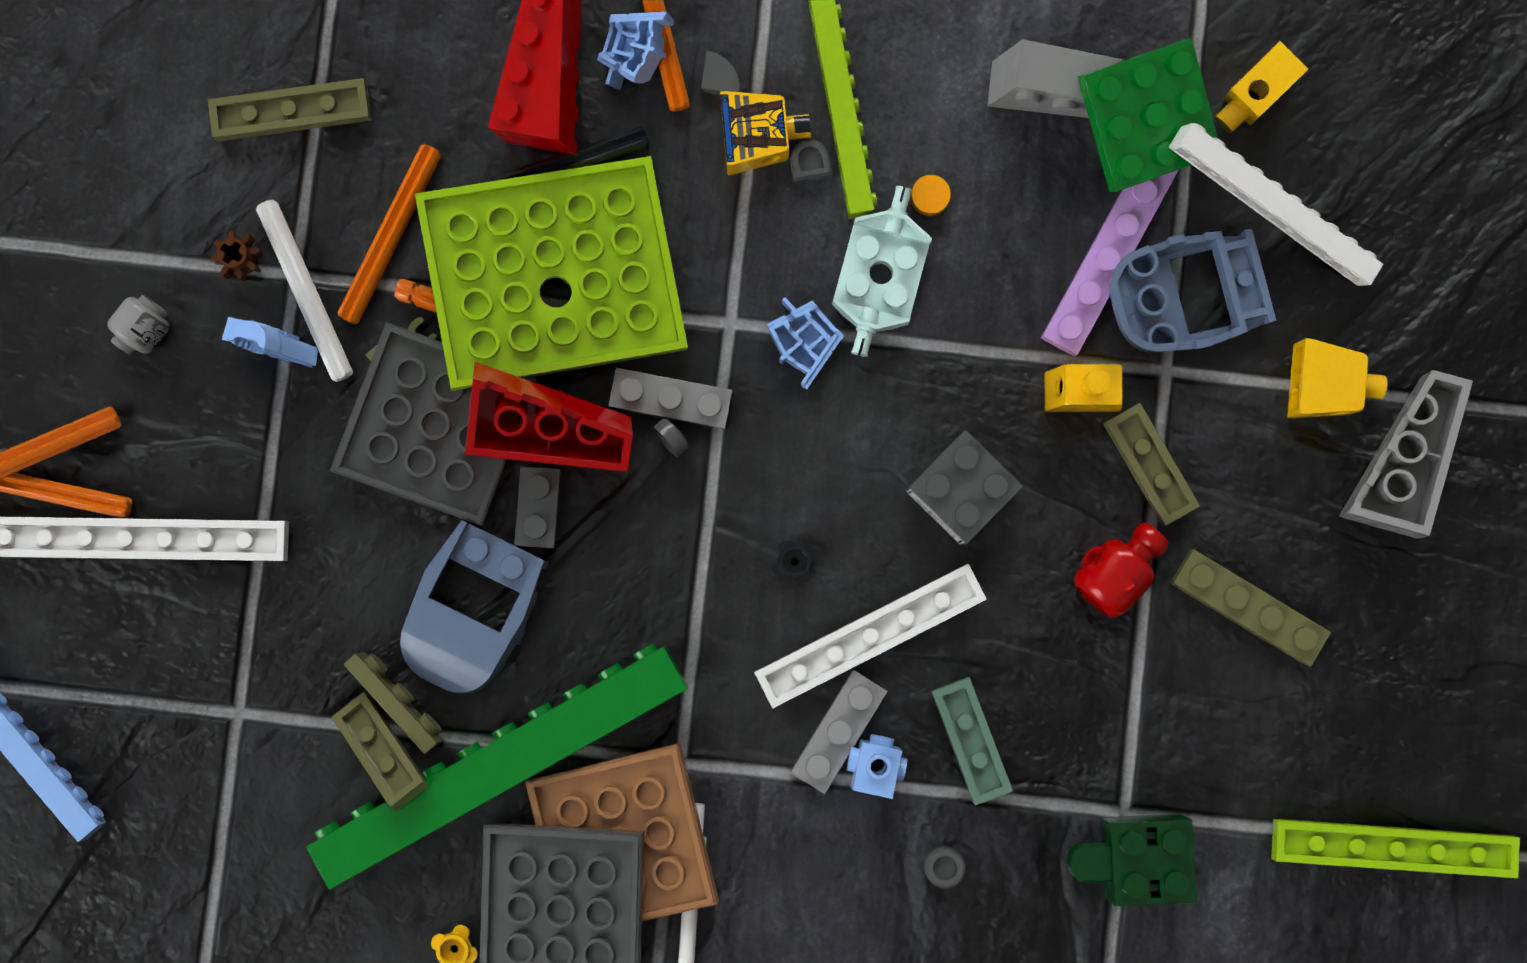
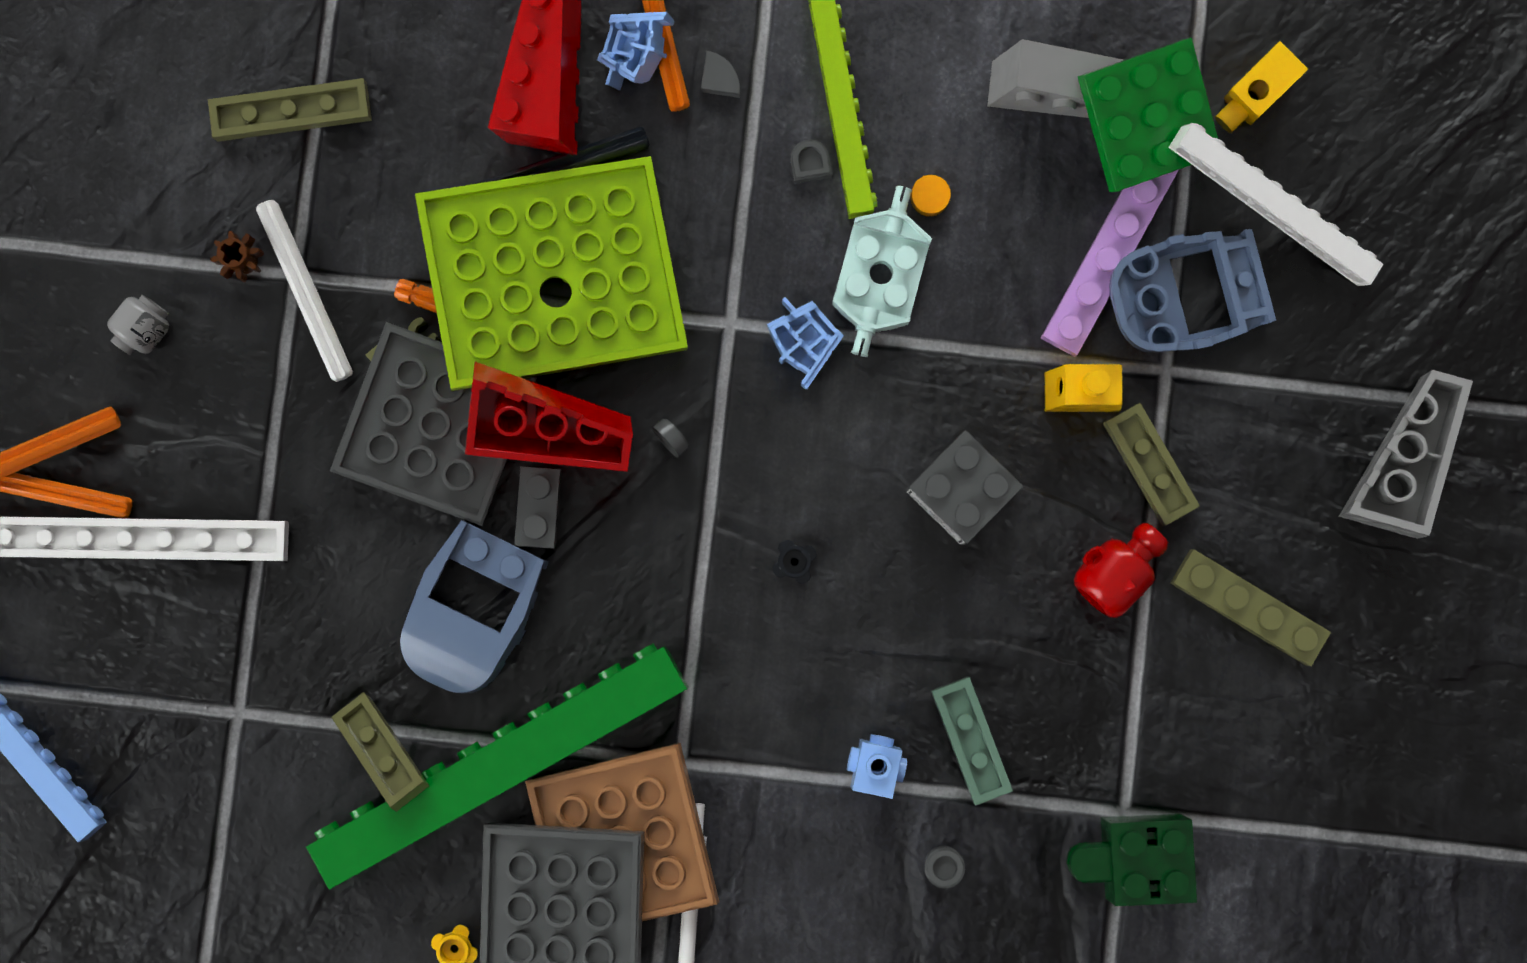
light blue piece [222,317,318,367] -> none
orange axle [338,144,441,324] -> none
olive plate [343,652,444,754] -> none
light grey plate [608,368,733,430] -> none
torso [720,91,811,175] -> none
white plate [754,564,987,709] -> none
light grey plate [790,670,888,794] -> none
lime plate [1271,819,1520,878] -> none
yellow torso [1287,338,1387,418] -> none

